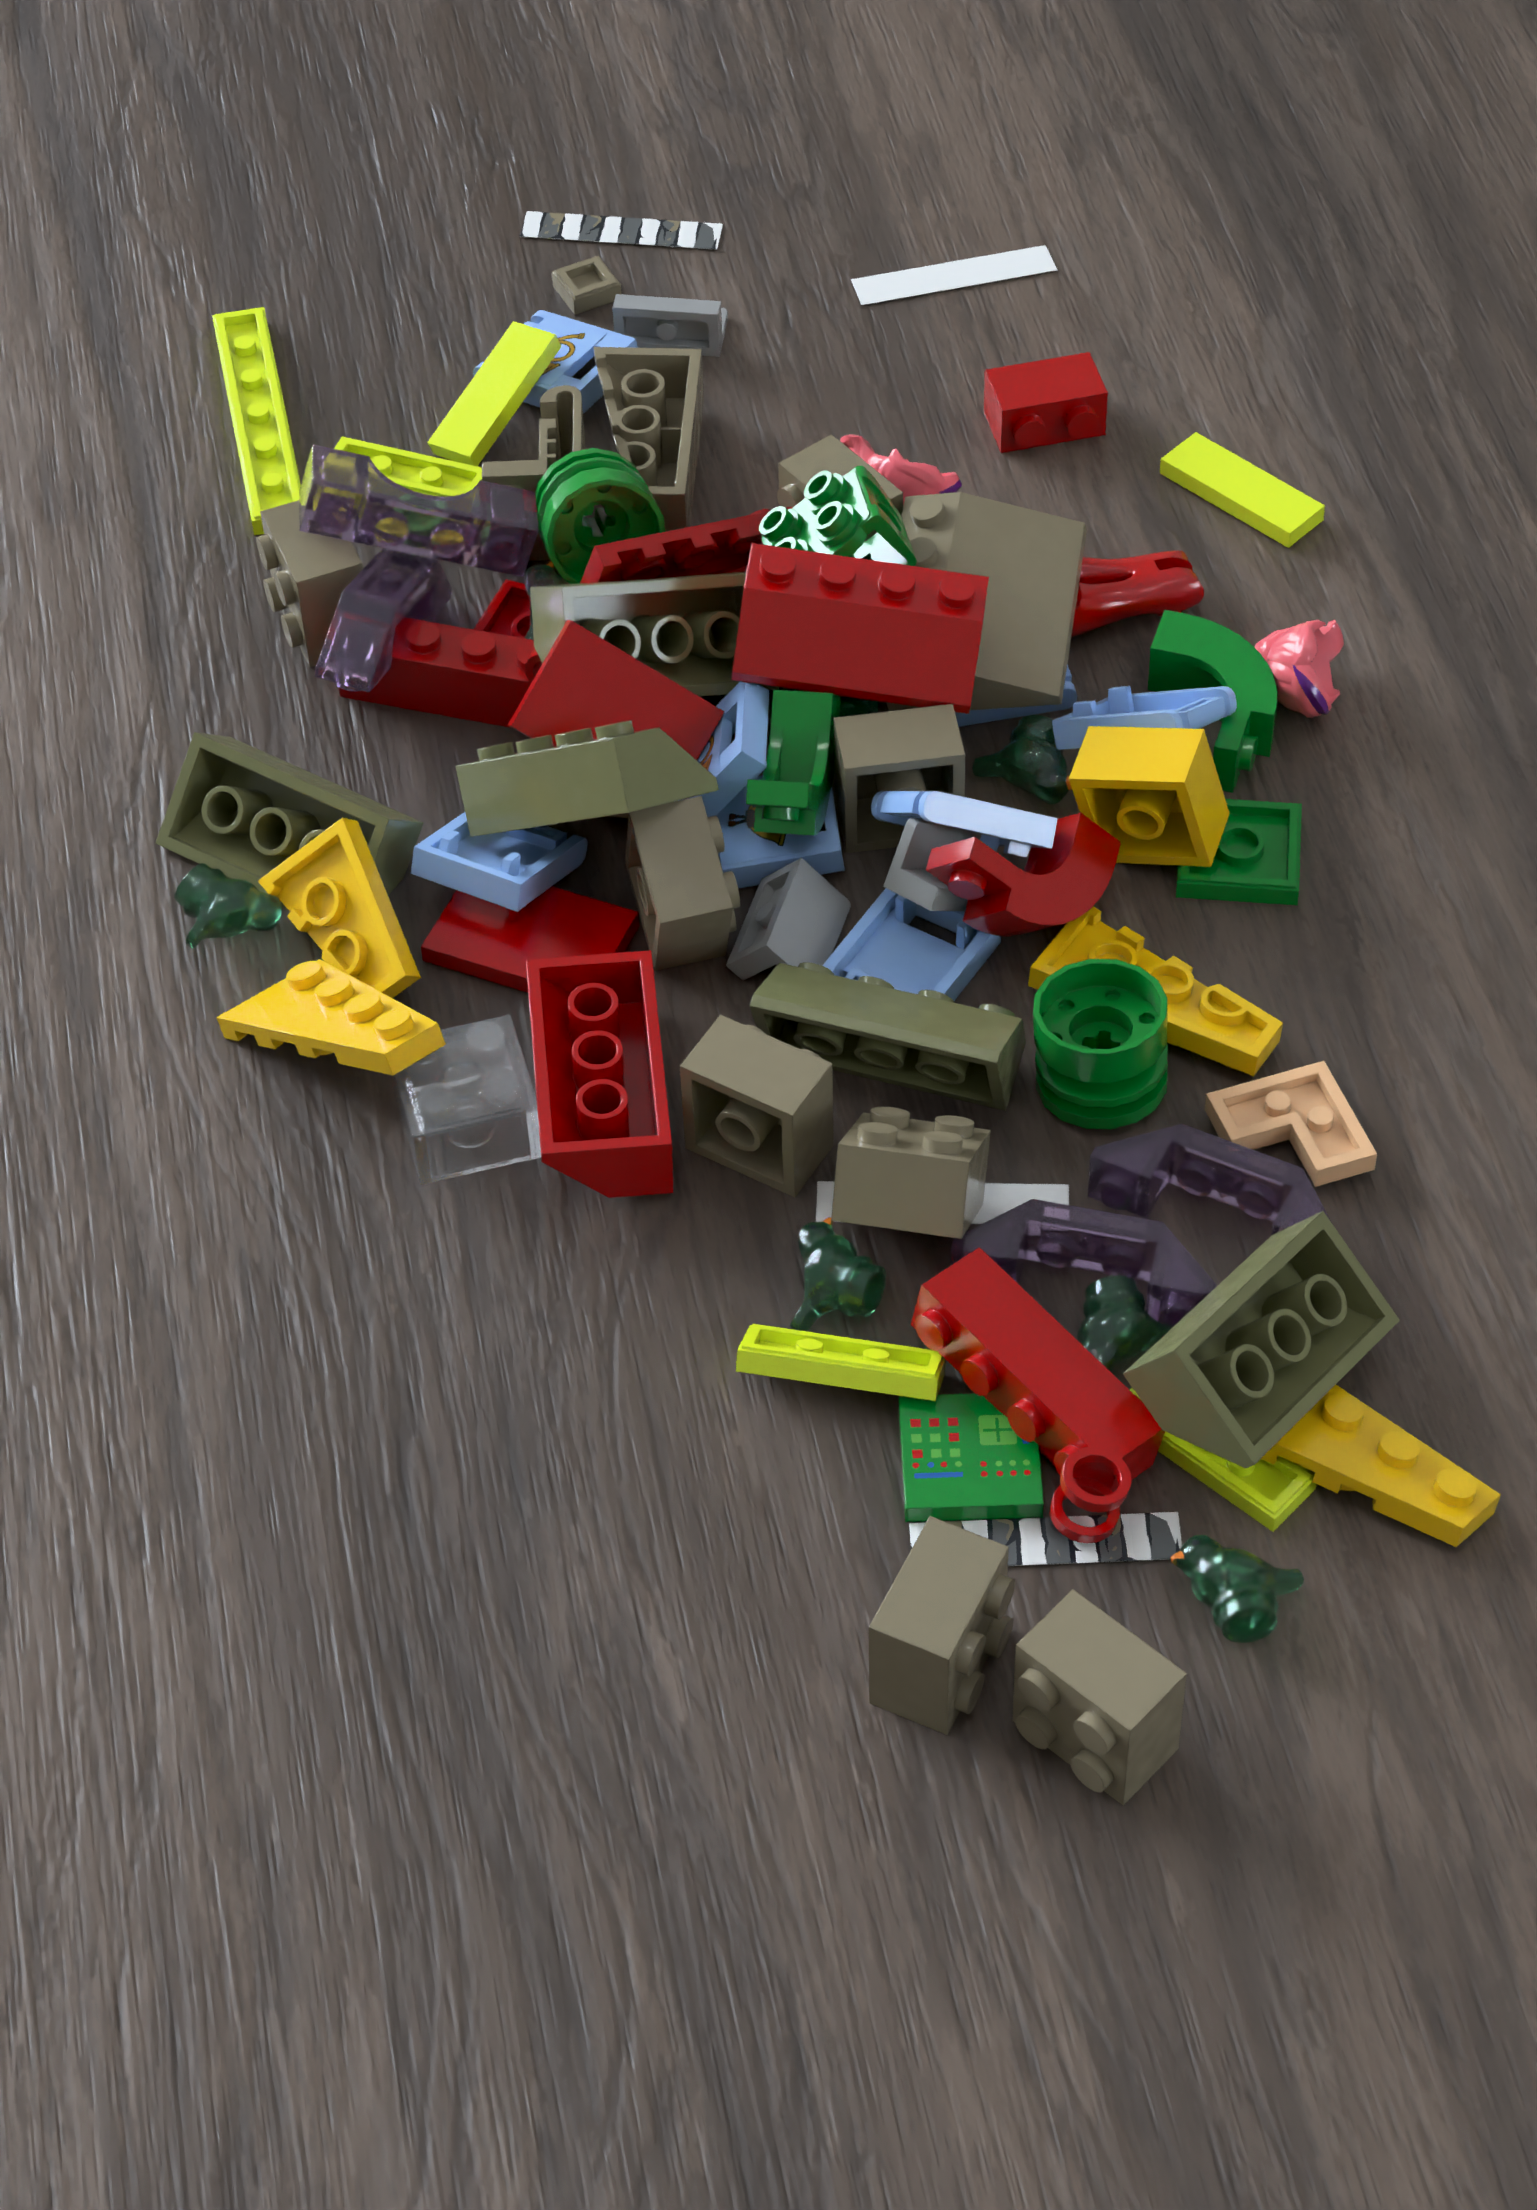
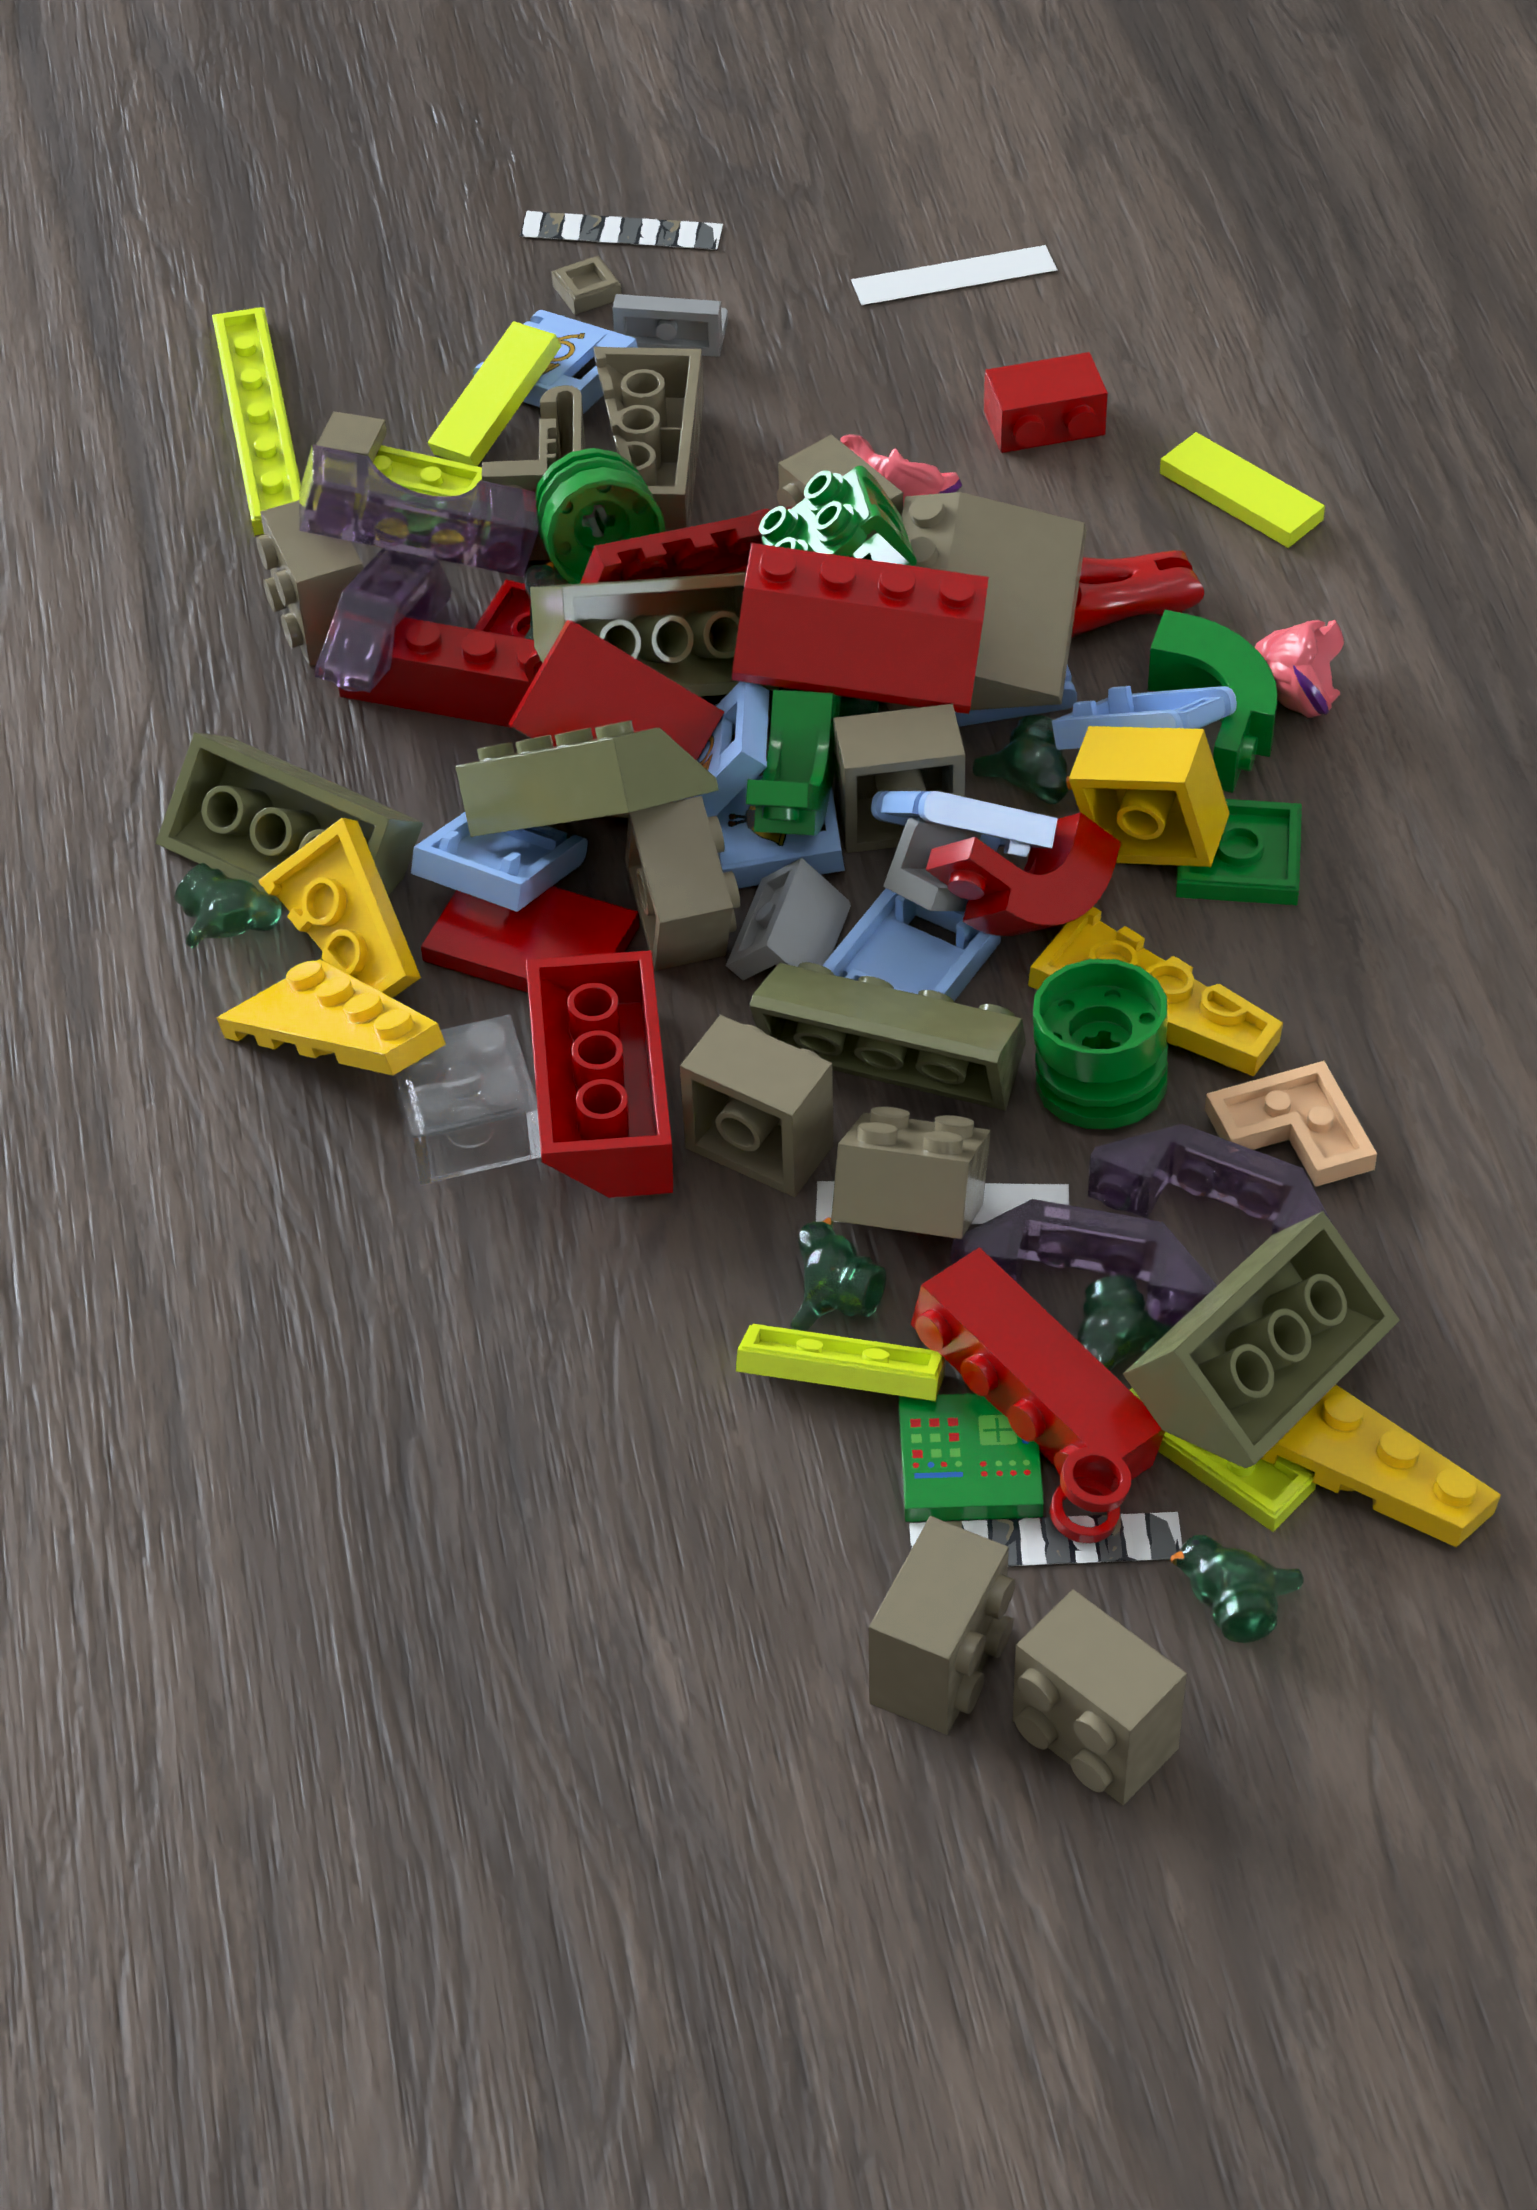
none -> dark tan tile [316,411,387,469]

